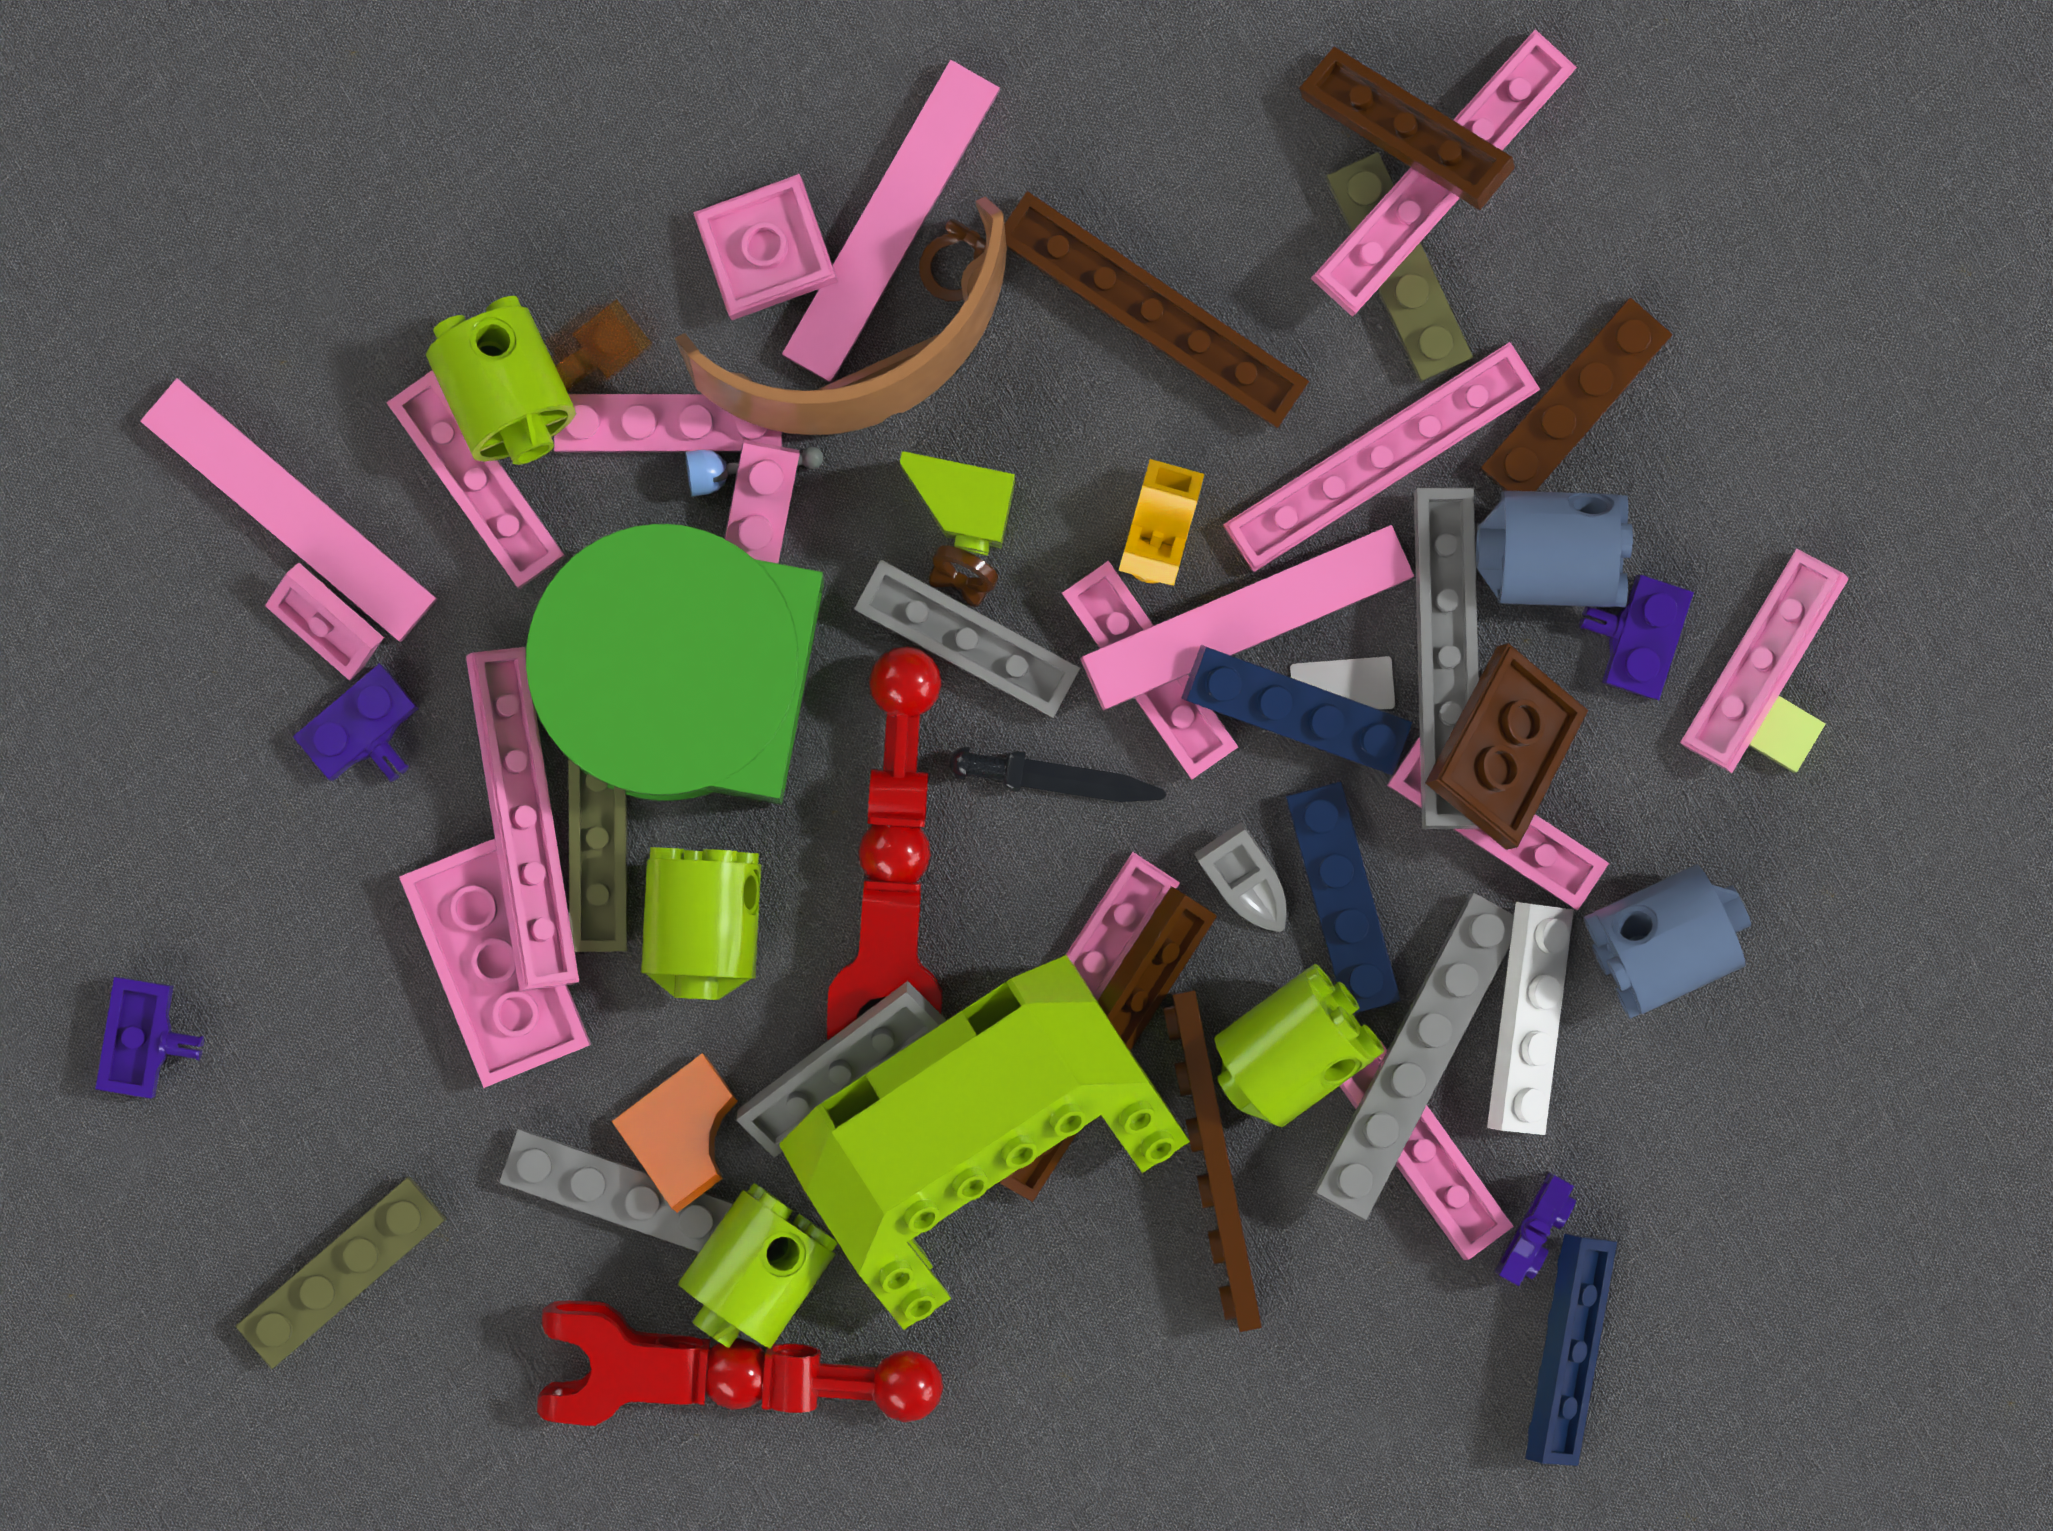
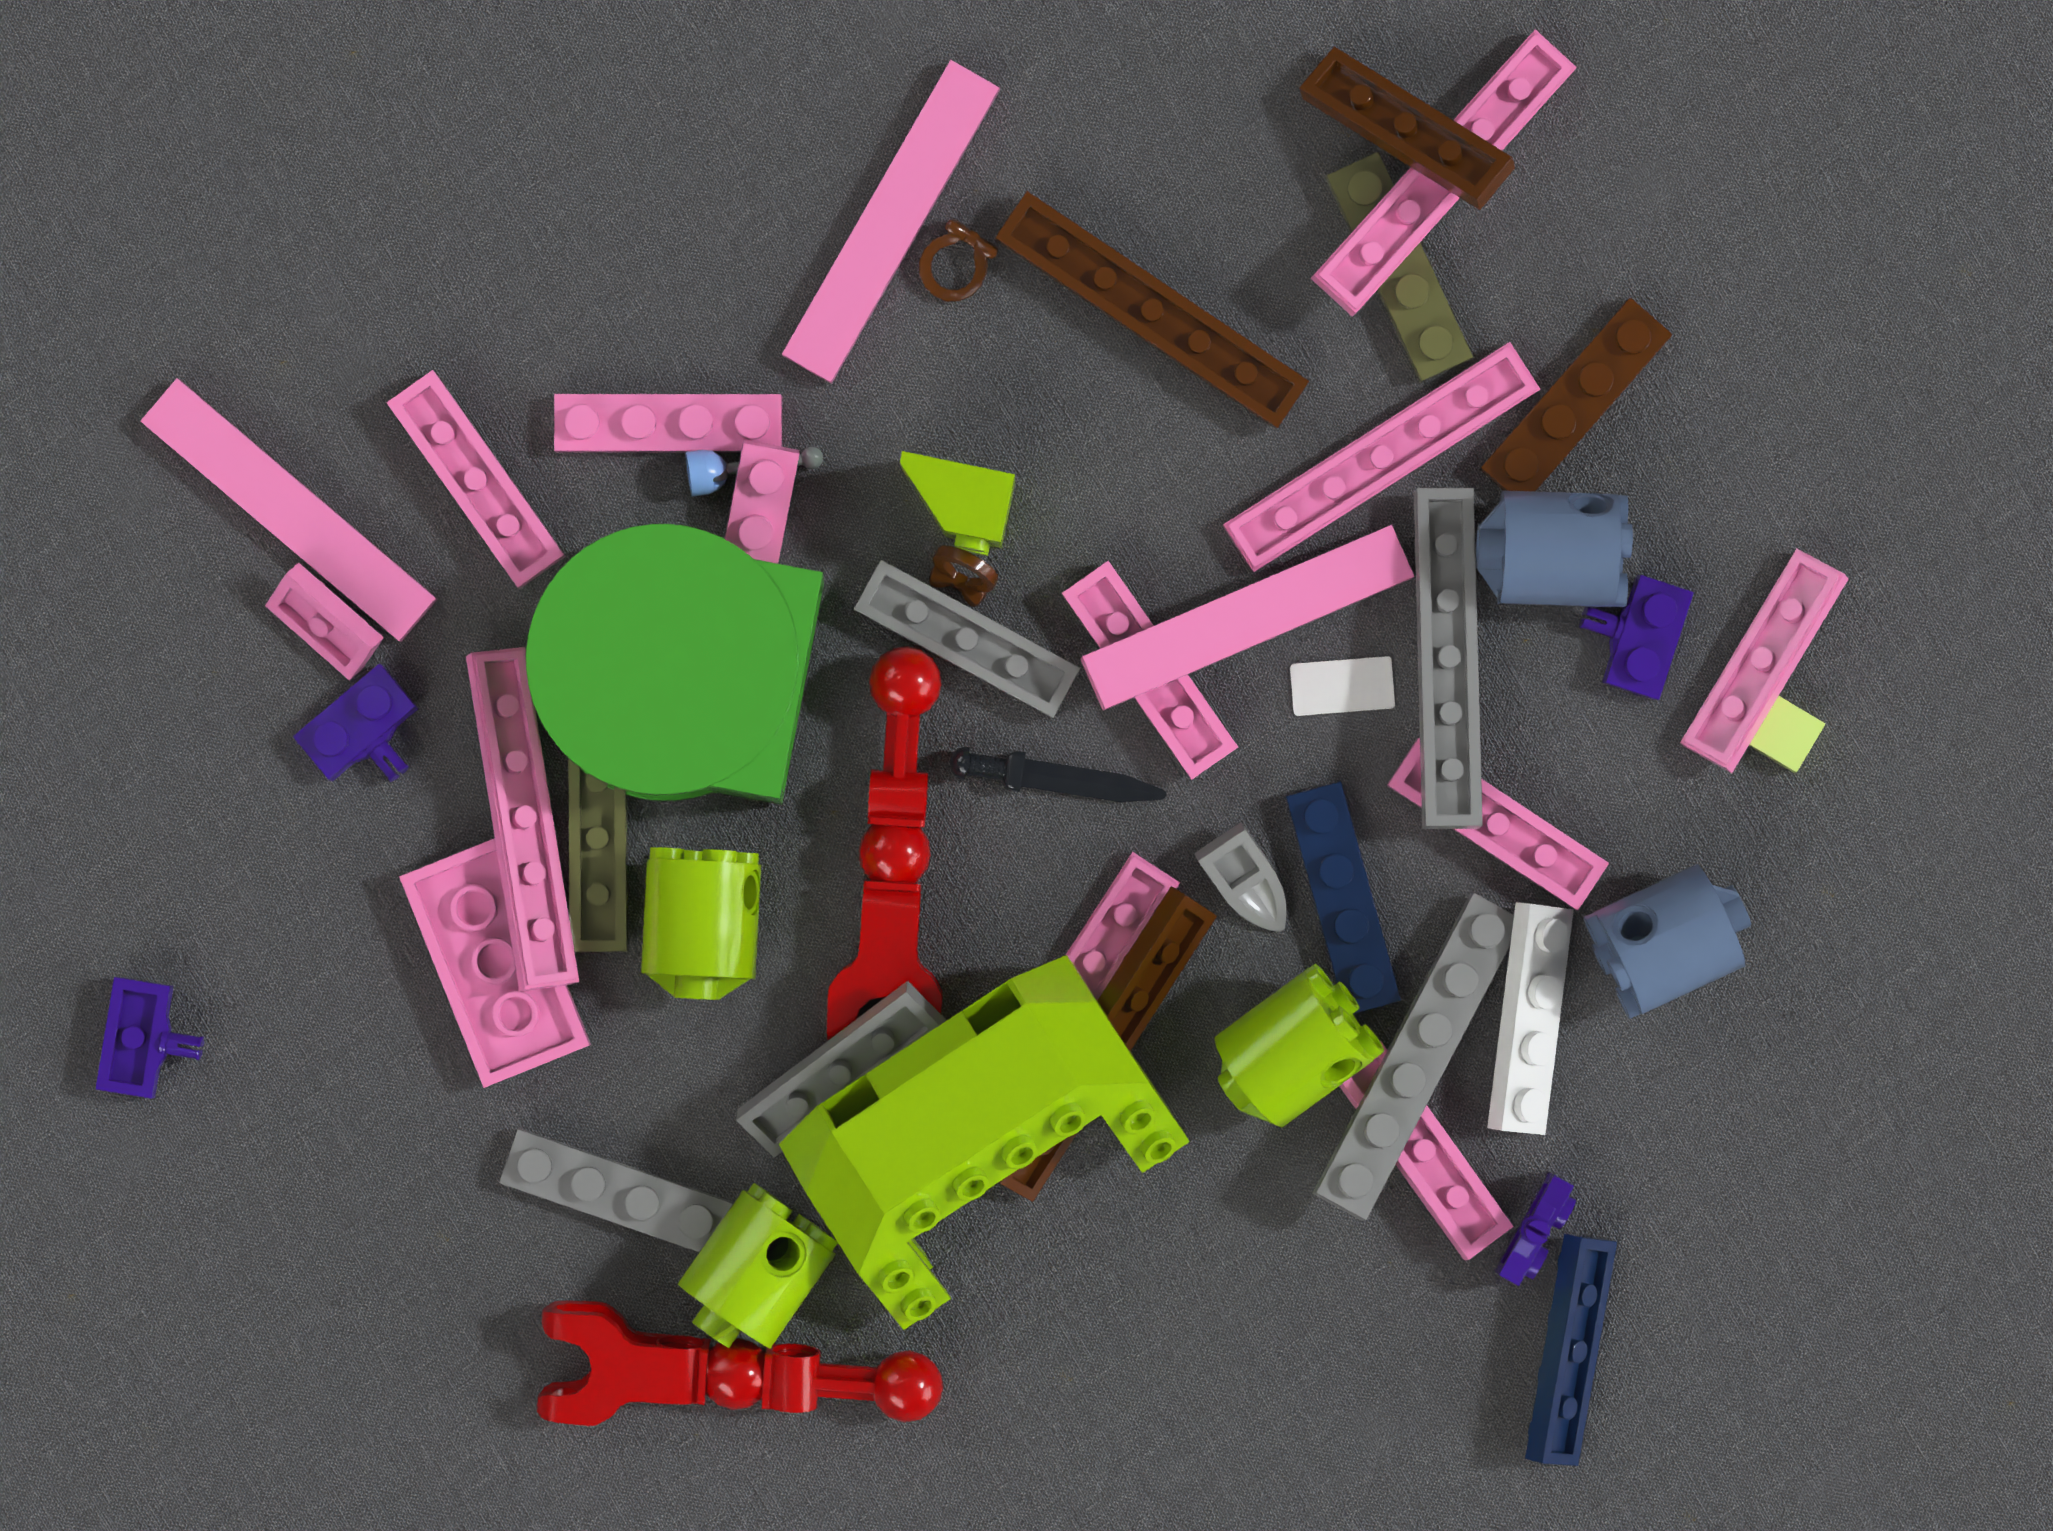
olive plate [235,1176,447,1369] -> none
lime cylinder [426,296,577,465] -> none
clear orange plate [555,299,652,392] -> none
orange tile [612,1053,738,1213] -> none
medium nougat windscreen [675,196,1007,435] -> none
bright pink plate [693,174,838,320] -> none
yellow brick [1119,459,1204,586] -> none
reddish brown plate [1163,989,1262,1332] -> none
dark blue plate [1181,645,1413,775] -> none
reddish brown tile [1425,643,1588,850] -> none

